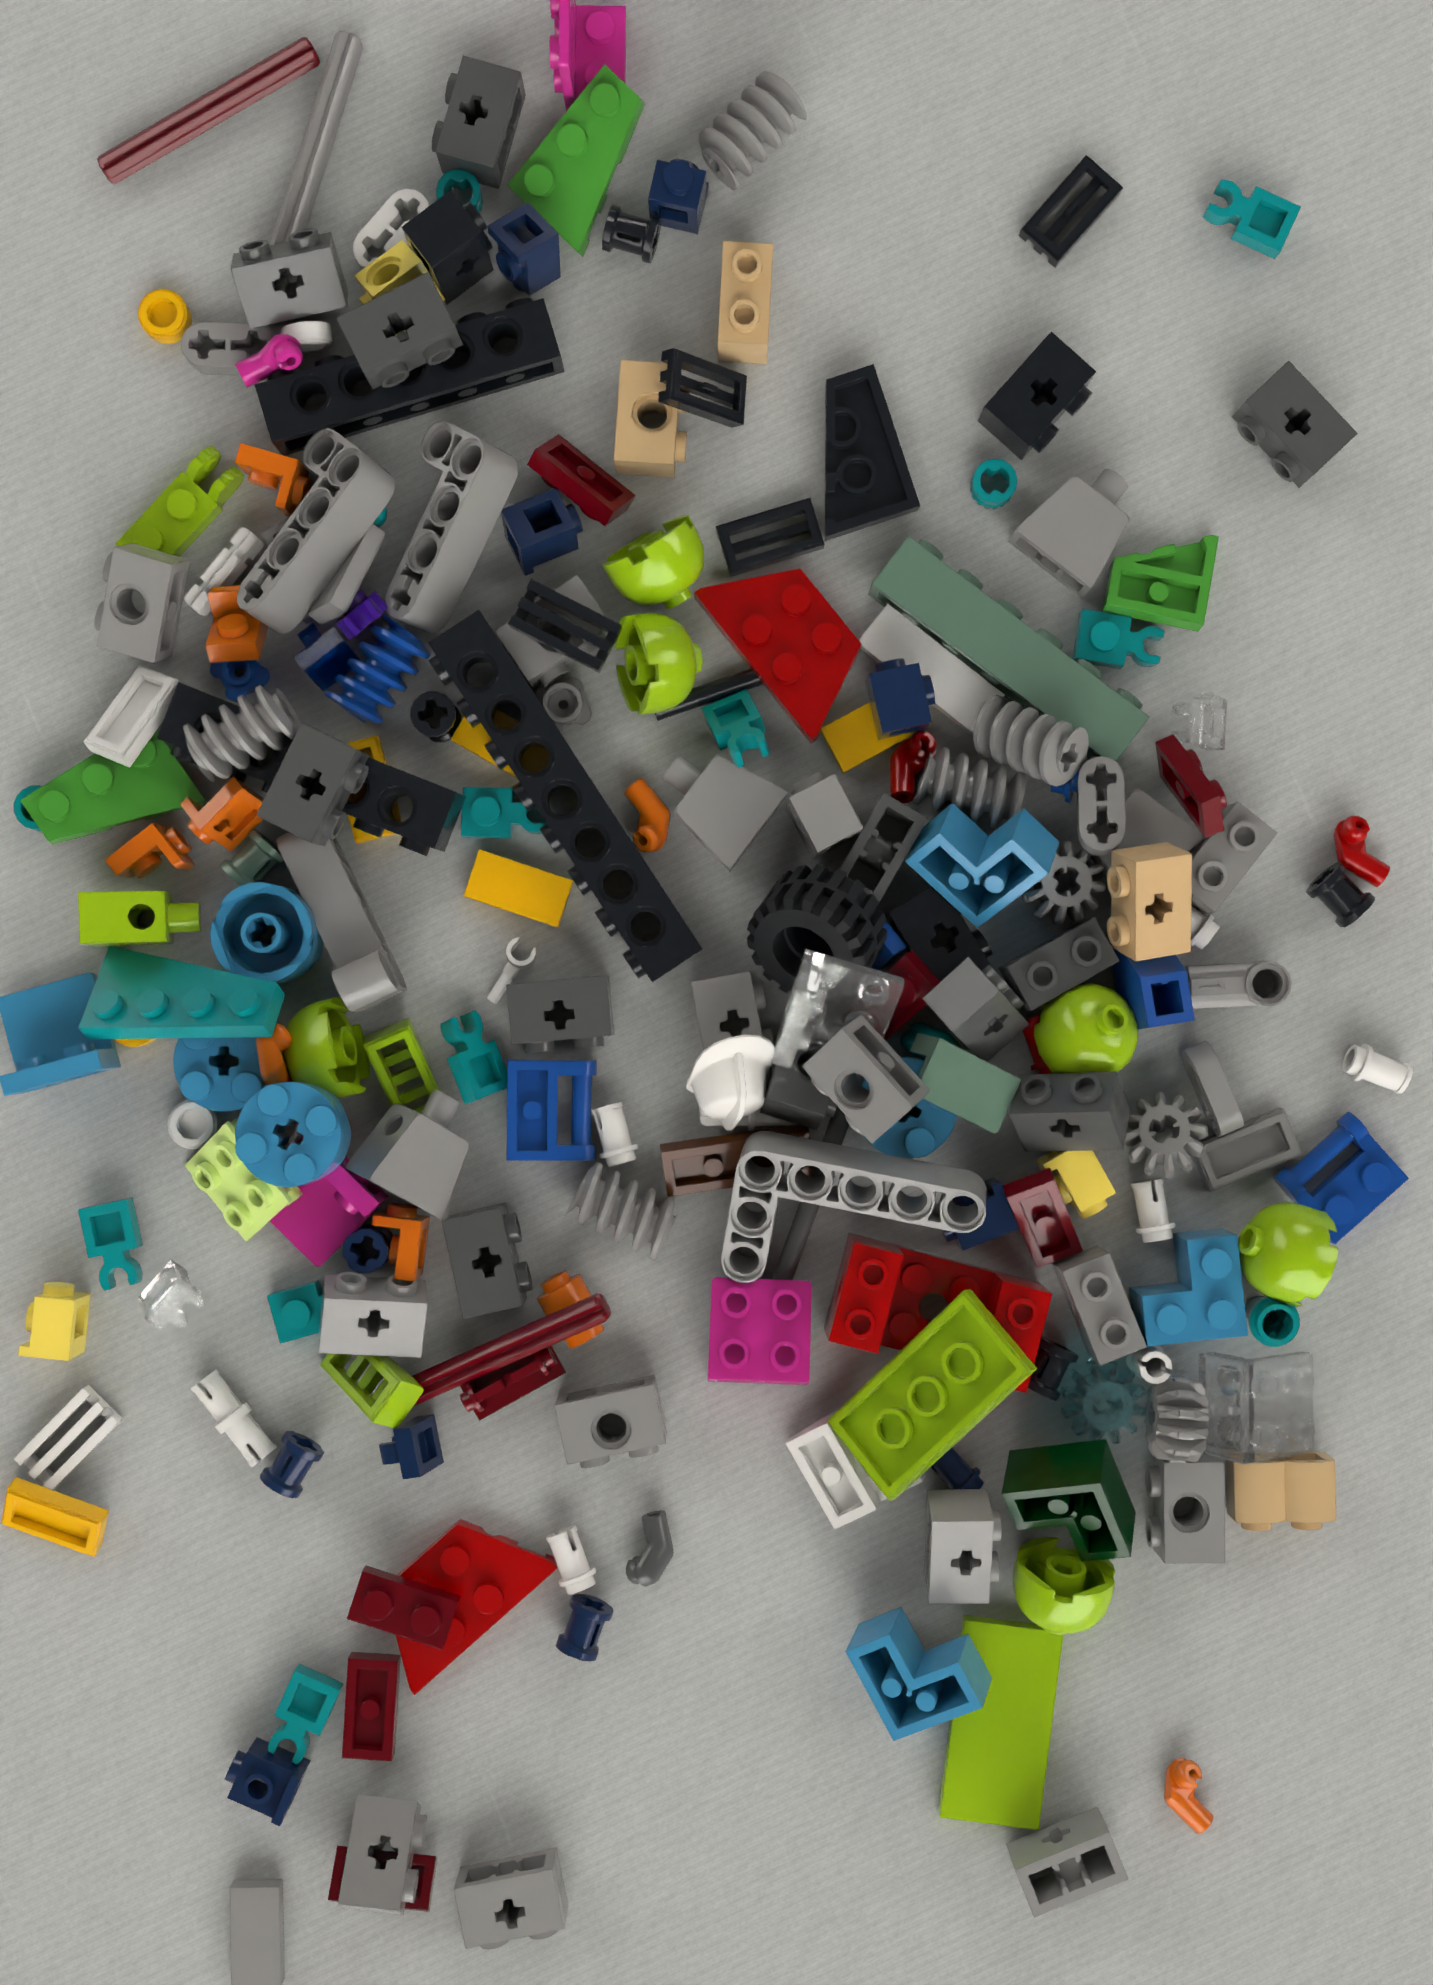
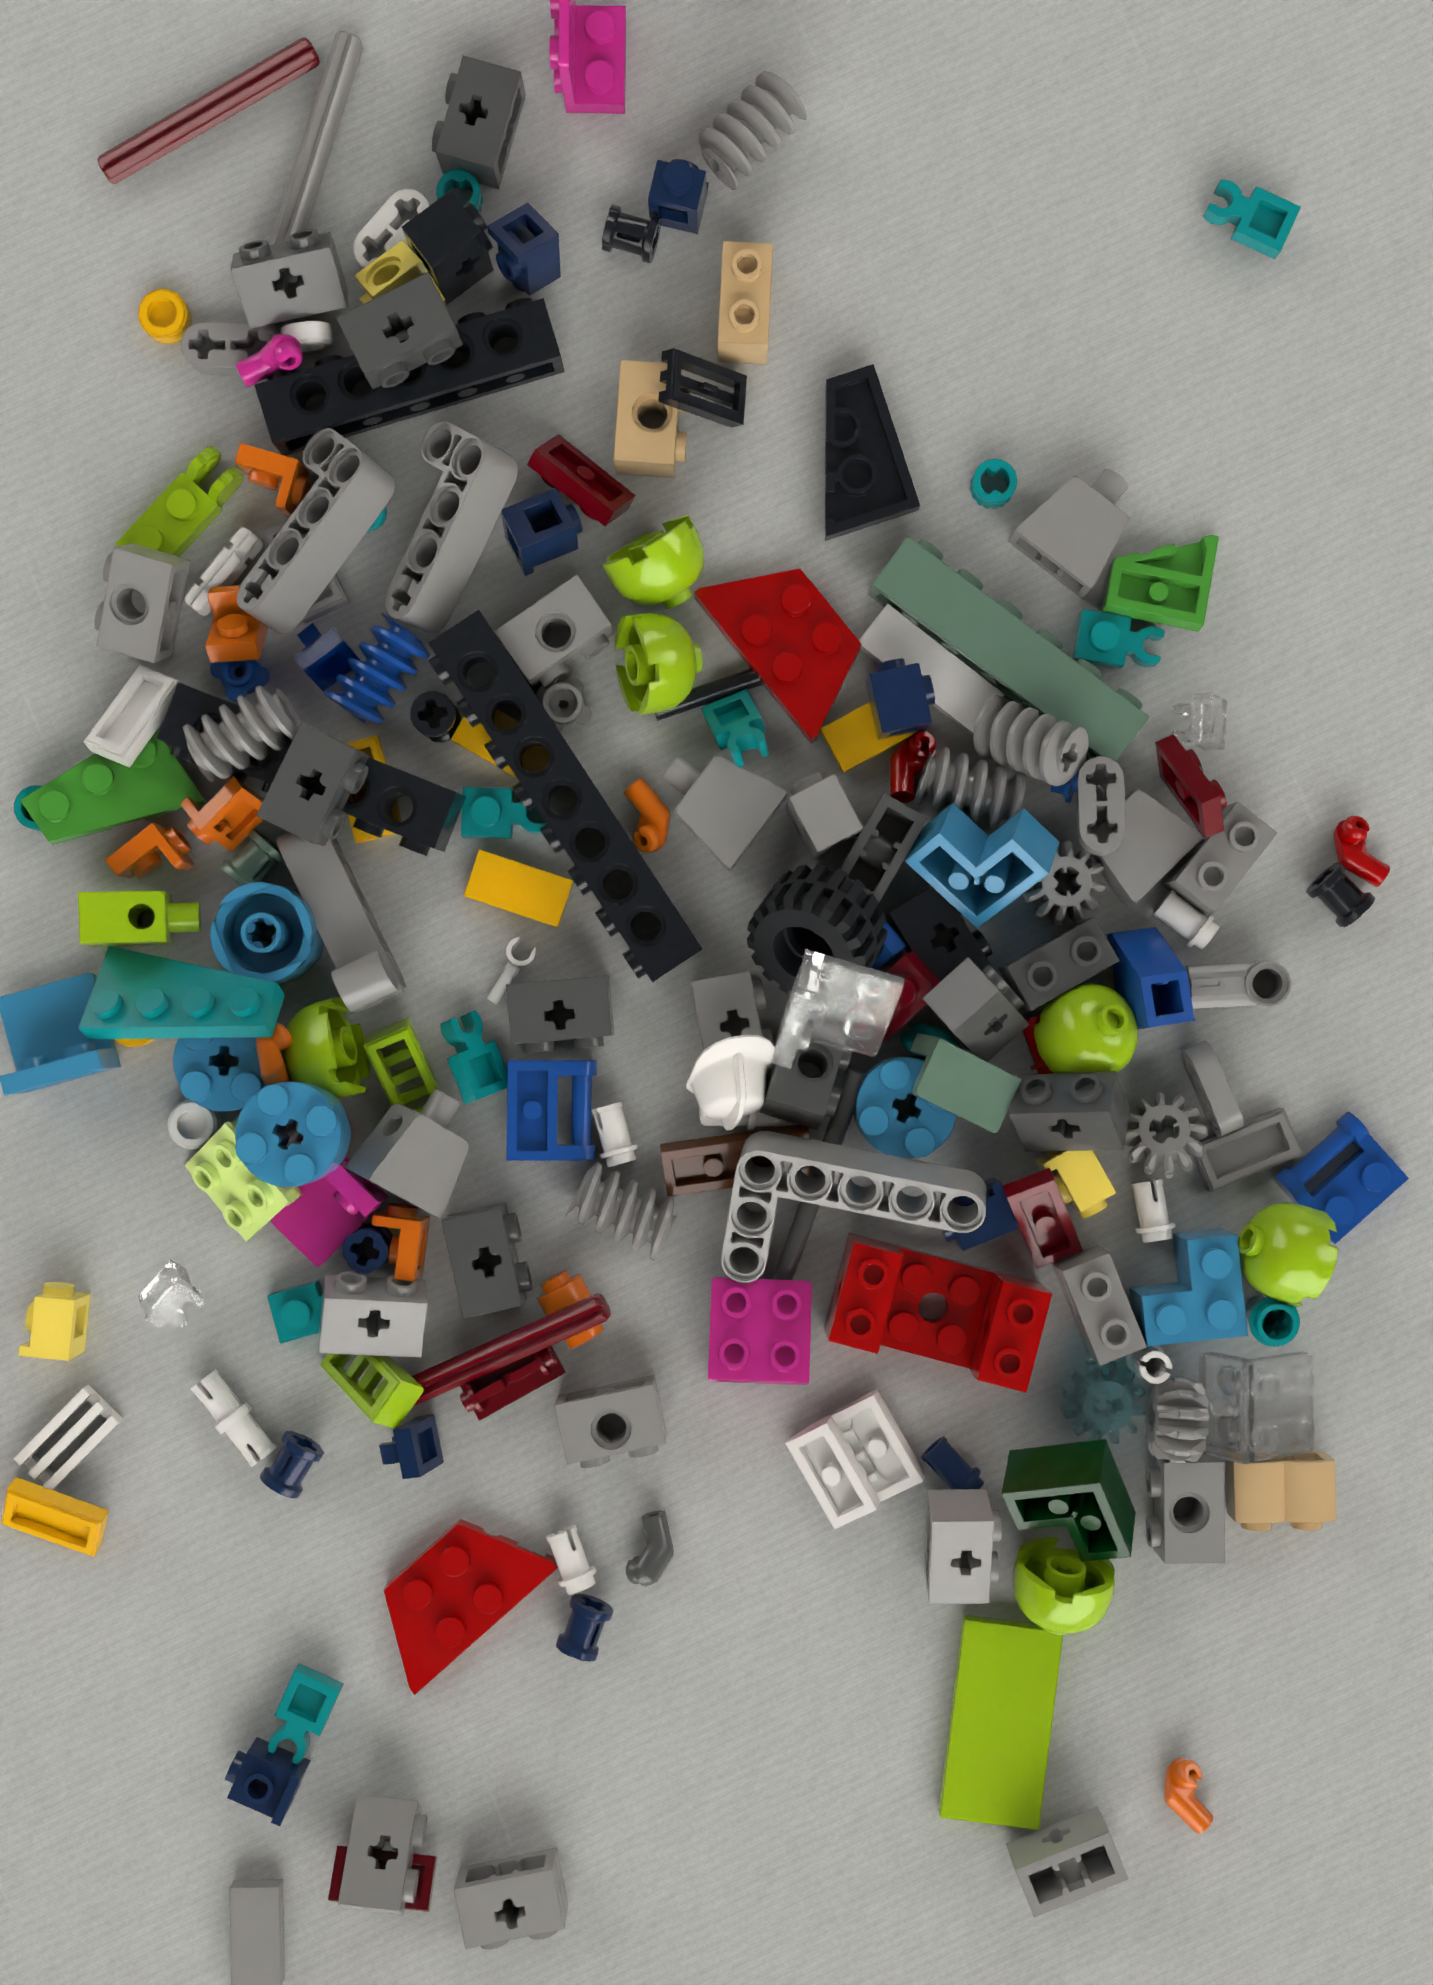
teal plate [78,1197,143,1291] -> none
light grey tile [307,524,385,624] -> none
dark purple plate [336,589,388,639] -> none
dark red plate [342,1652,401,1761] -> none
dark red plate [347,1565,461,1650] -> none
bright green wing [507,64,645,257] -> none
black tile [508,579,622,673] -> none
black tile [716,498,825,577] -> none
light grey brick [802,1014,930,1144] -> none
lime tile [827,1289,1037,1501] -> none
dark azure brick [845,1607,992,1741] -> none
black brick [978,331,1096,460] -> none
black tile [1018,155,1123,268] -> none
black bush [1028,1336,1079,1401] -> none
tan brick [1107,842,1192,961] -> none
dark grey brick [1232,361,1358,488] -> none
white pin [1342,1043,1413,1094] -> none

